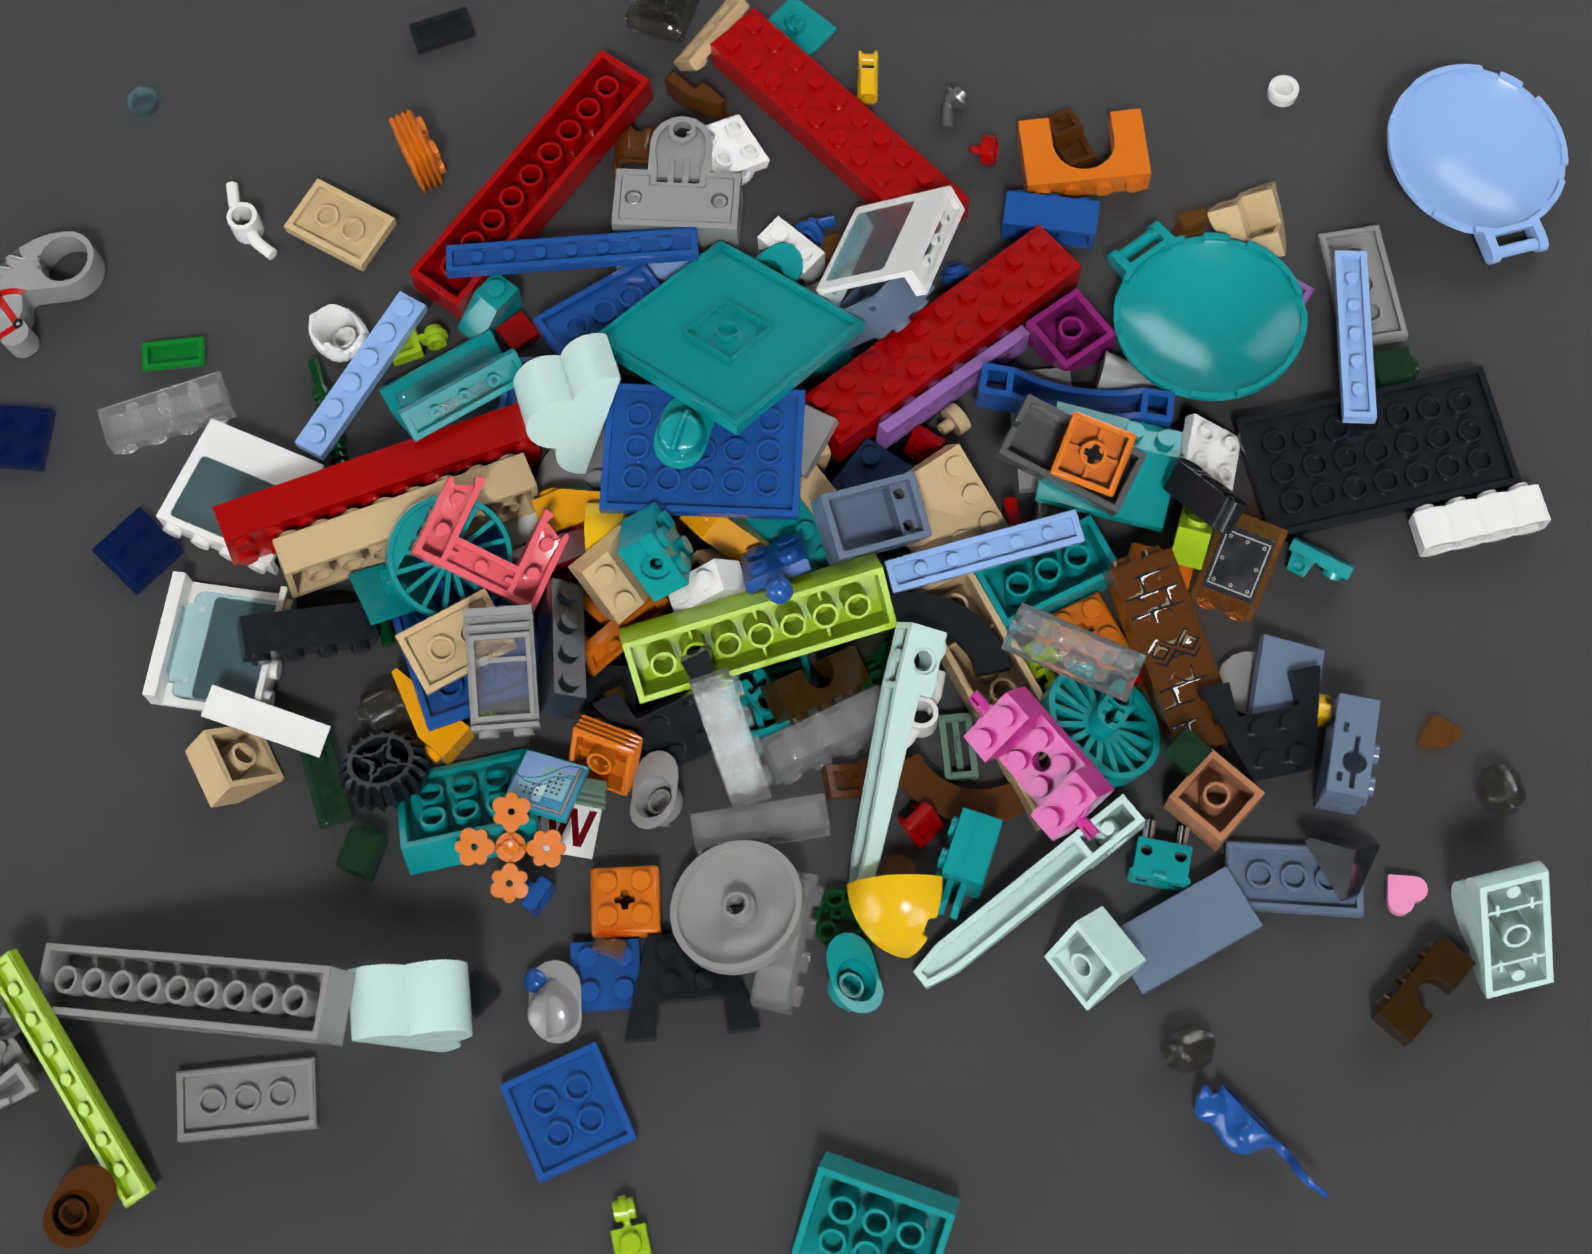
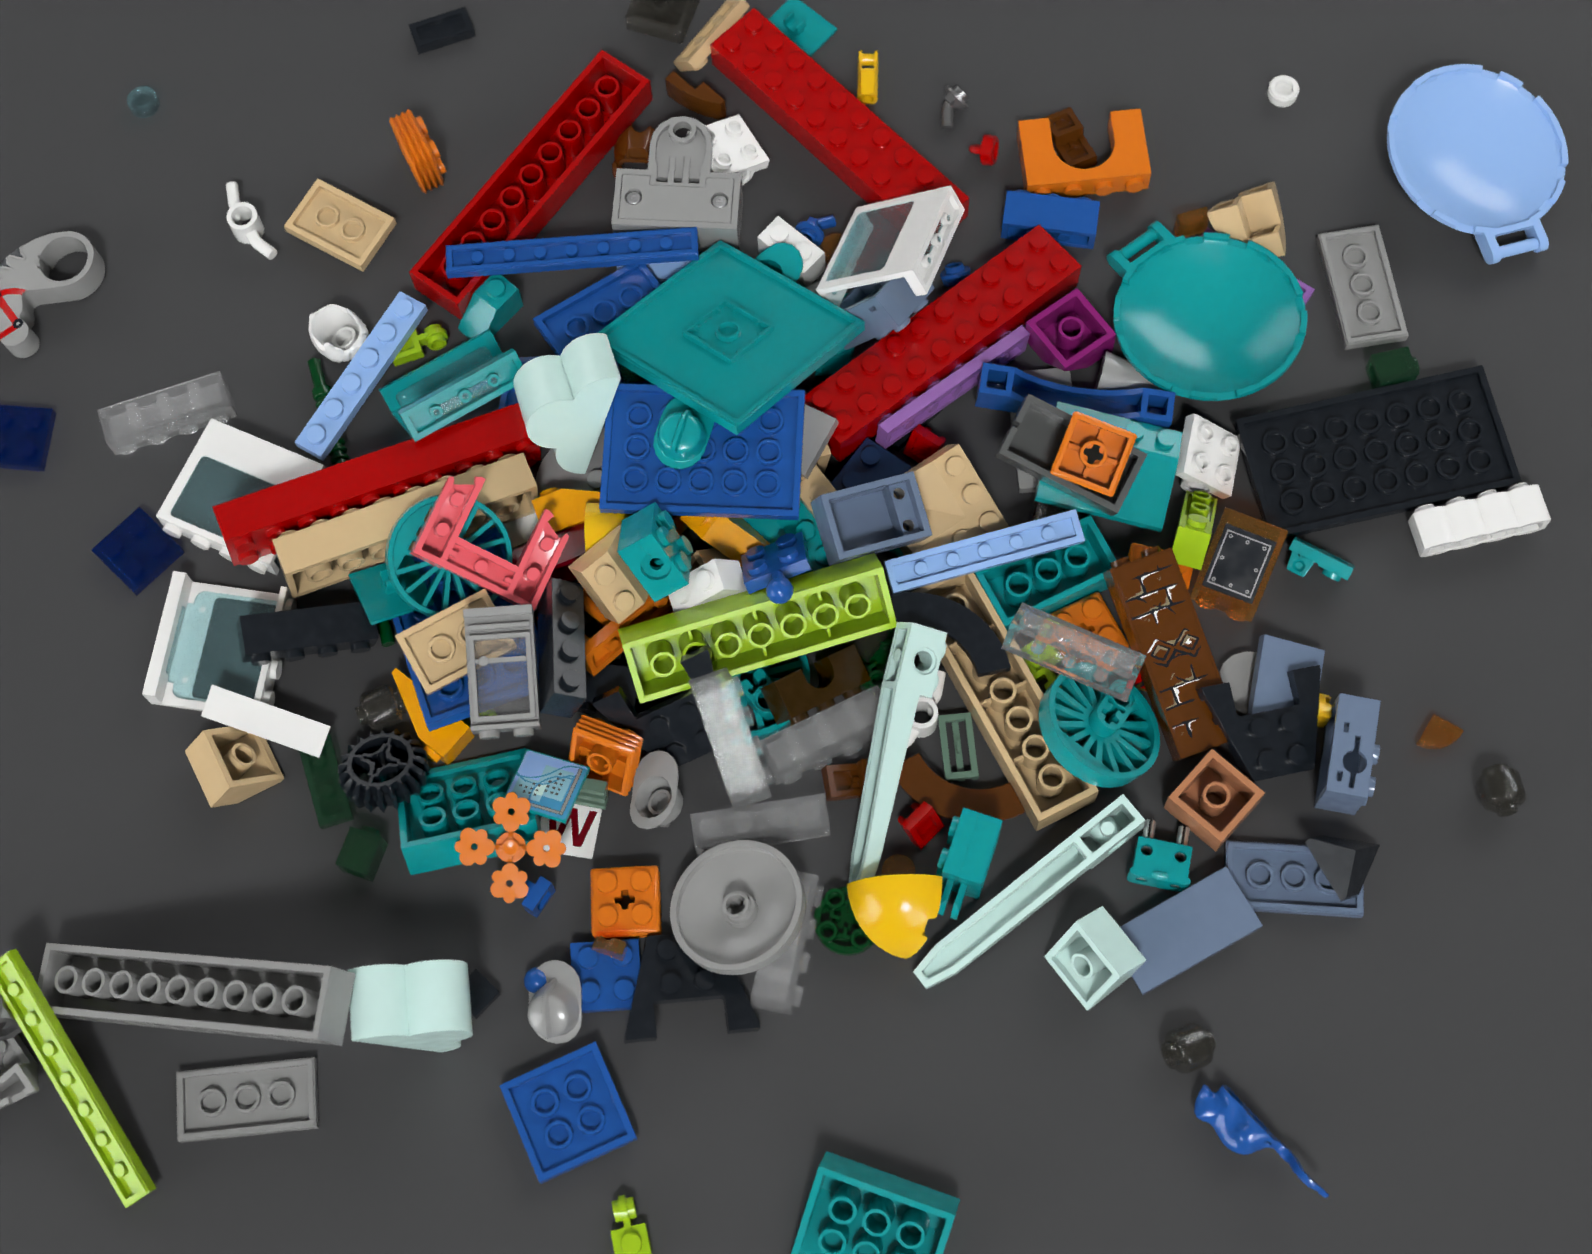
reddish brown piece [43,1164,117,1249] -> none
green tile [142,336,205,372] -> none
red tile [496,311,540,353] -> none
teal piece [826,933,883,1014] -> none
tan tile [937,403,971,436] -> none
brick [963,686,1115,841] -> none
red tile [1001,496,1022,527] -> none
clear green brick [1159,727,1213,777] -> none
black beam [1162,457,1247,534] -> none
light blue plate [1333,250,1377,424] -> none
dark brown arch [1372,935,1476,1047] -> none
bright pink tile [1386,874,1428,916] -> none
light aqua brick [1451,861,1554,999] -> none

